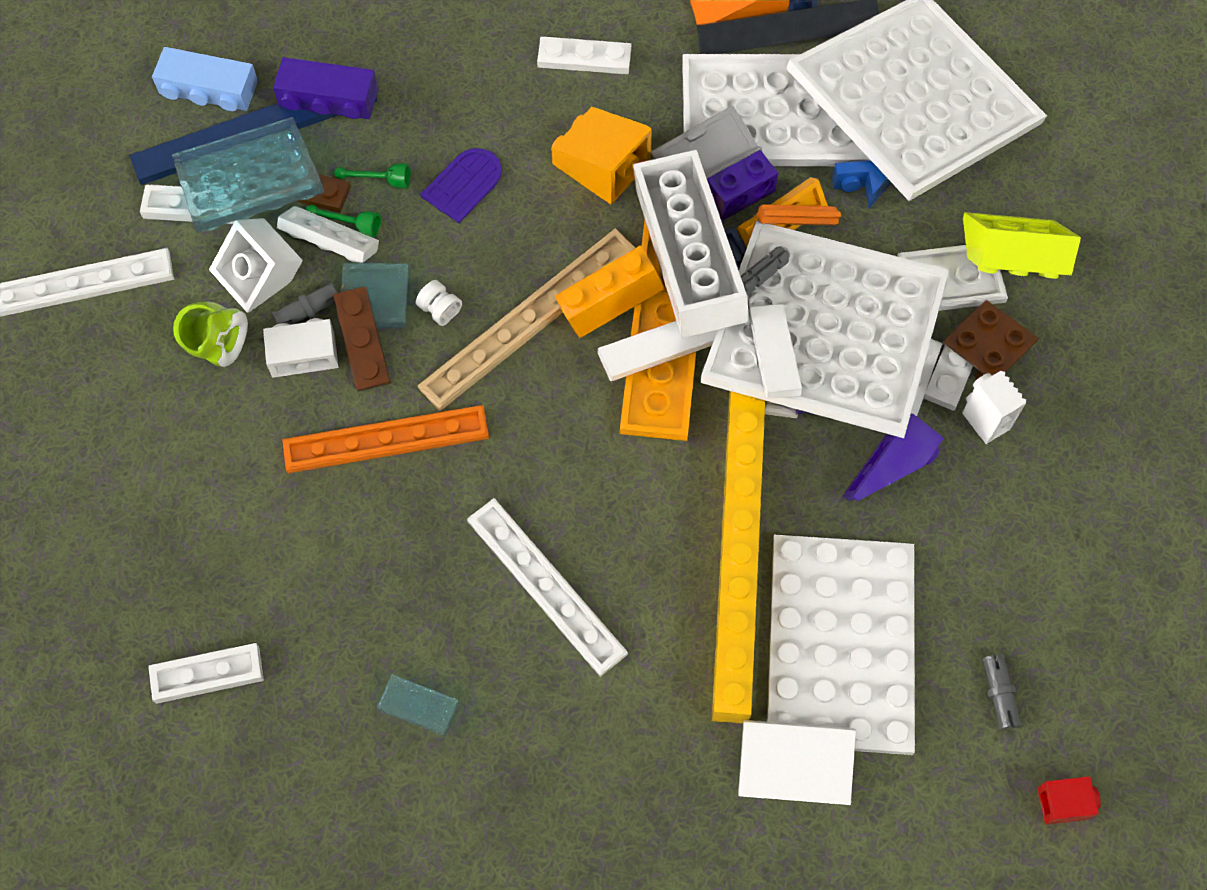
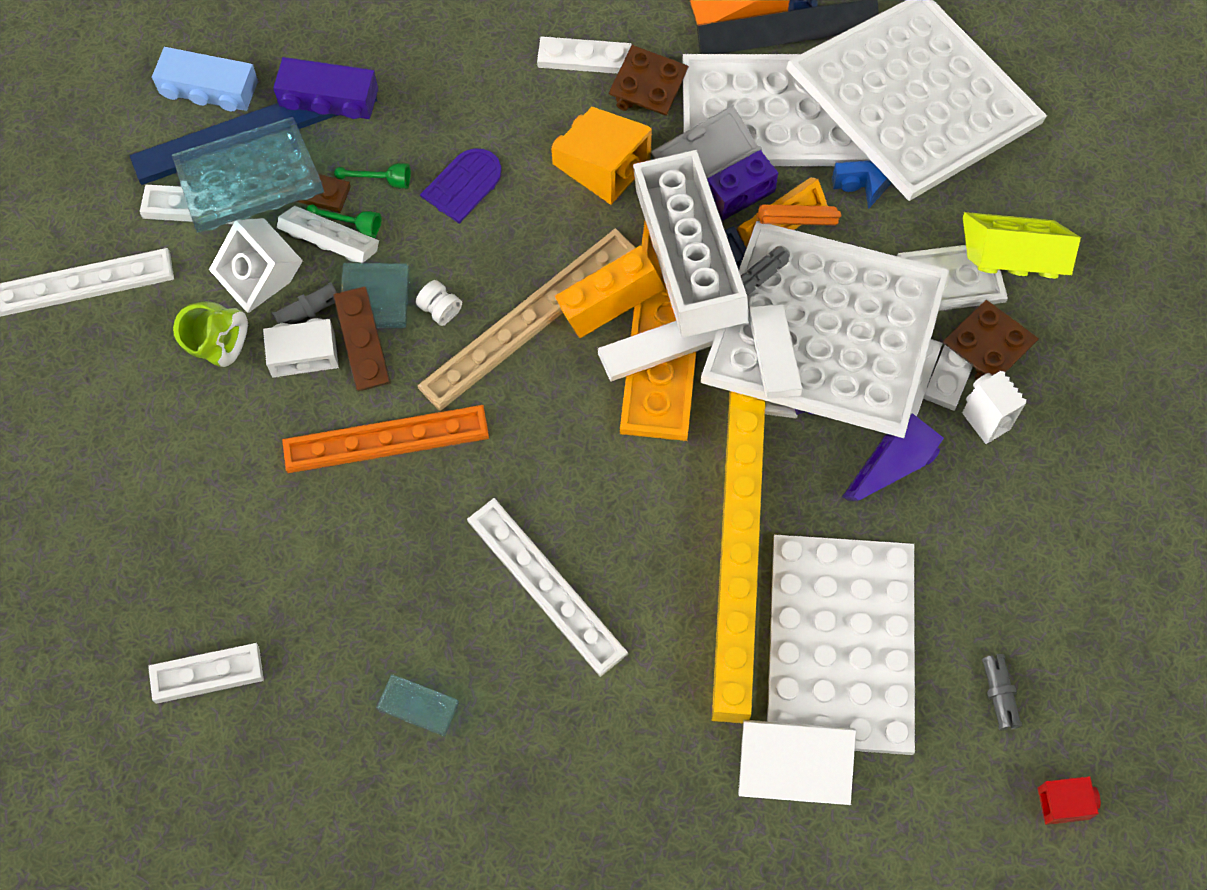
none -> reddish brown hinge [609,45,689,116]

